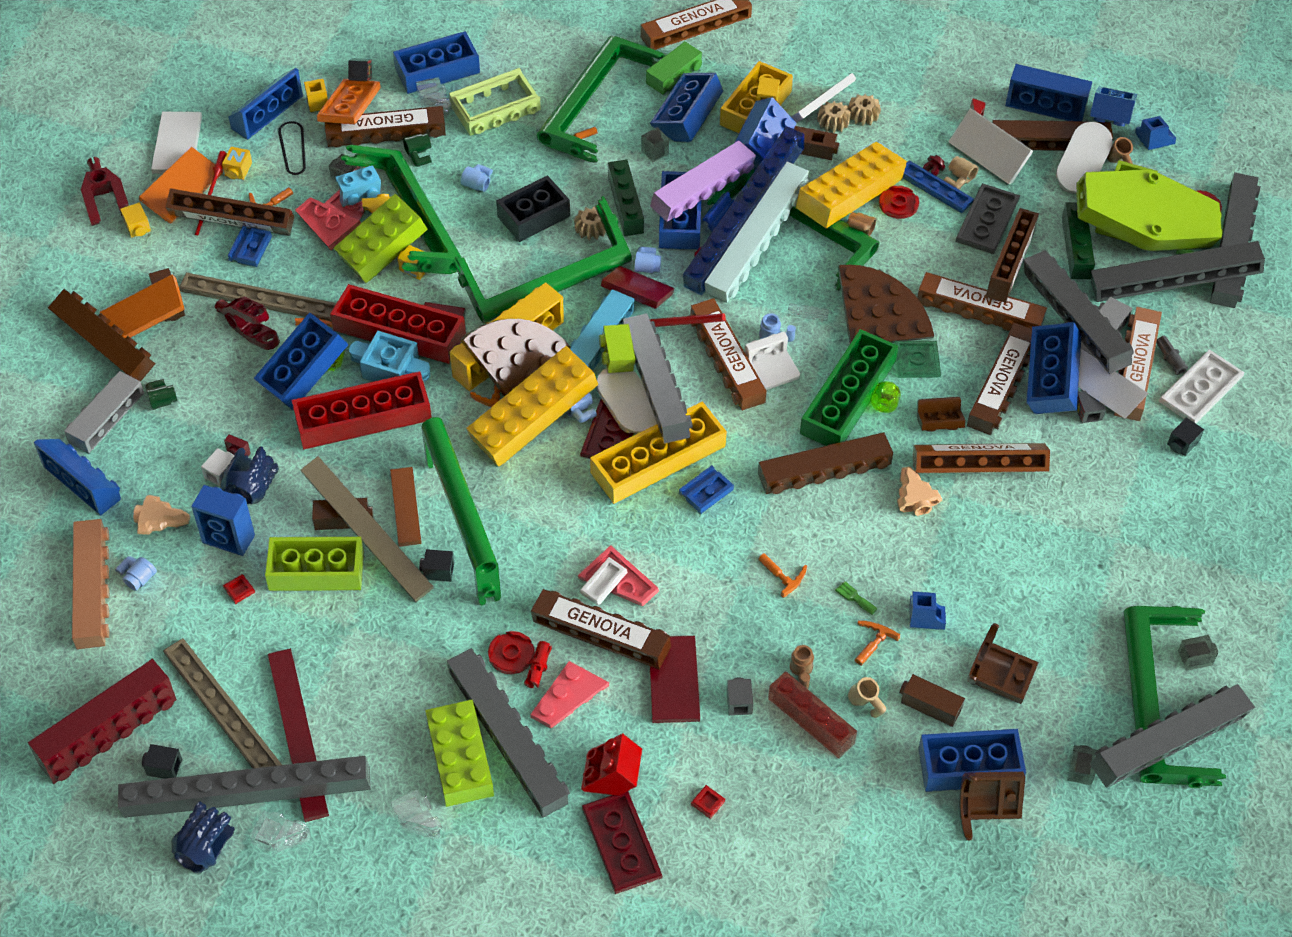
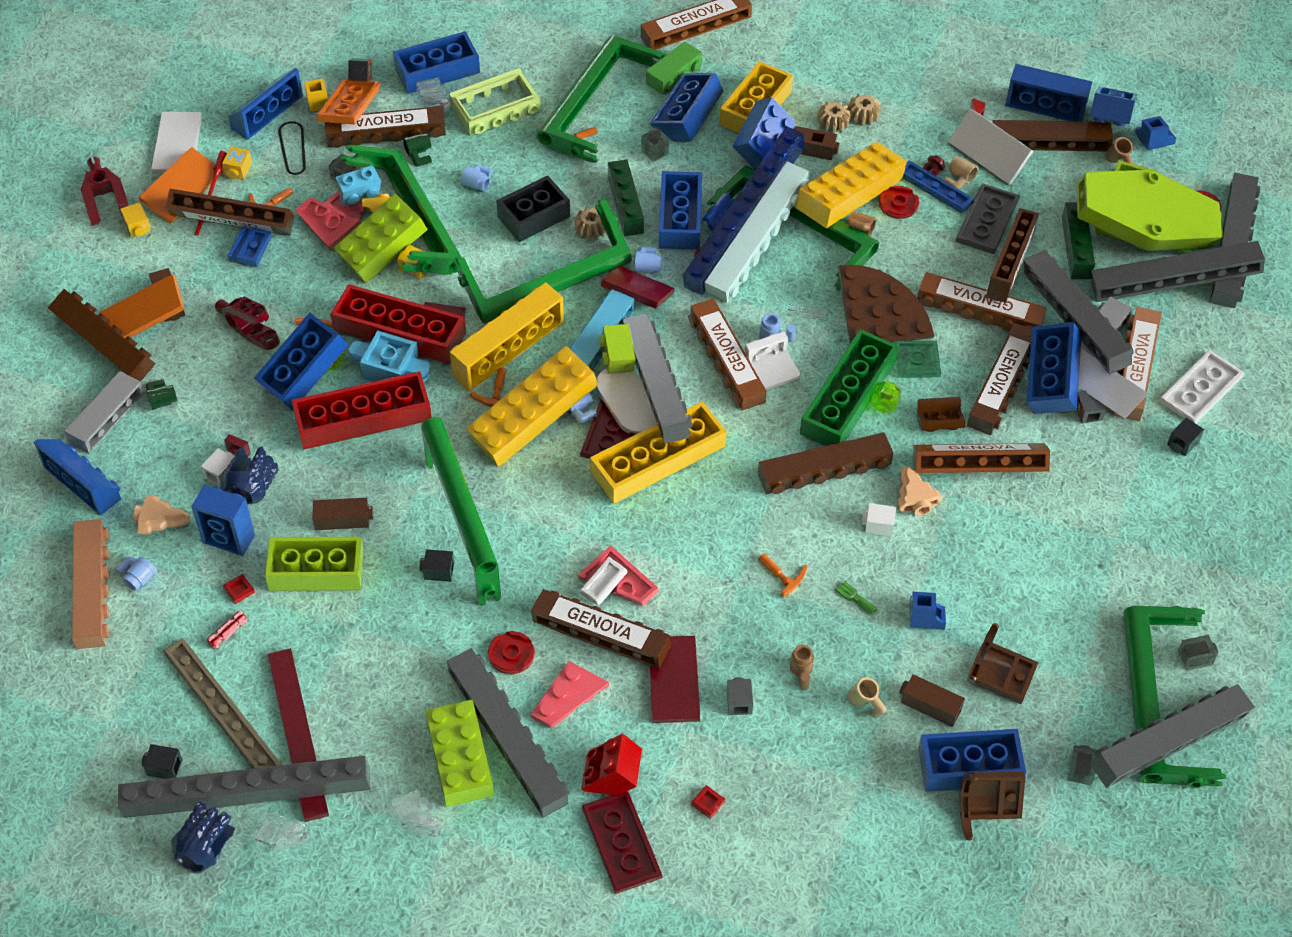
dark red brick [27,658,177,784] -> none
dark tan tile [179,272,336,322] -> none
dark tan tile [300,456,433,602] -> none
dark orange tile [390,467,422,547] -> none
plate [460,319,571,396] -> none
red pin [524,641,552,688] -> none
red bar [649,313,726,327] -> none
lavender brick [650,141,756,221] -> none
blue plate [679,465,734,514] -> none
yellow brick [756,77,780,102] -> none
clear red brick [768,671,857,758] -> none
white tile [791,73,856,123] -> none
orange piece [854,621,900,666] -> none
white tile [1056,122,1113,194] -> none
dark grey axle [1156,336,1188,375] -> none
none -> axle [207,611,247,649]
none -> white brick [862,503,896,537]

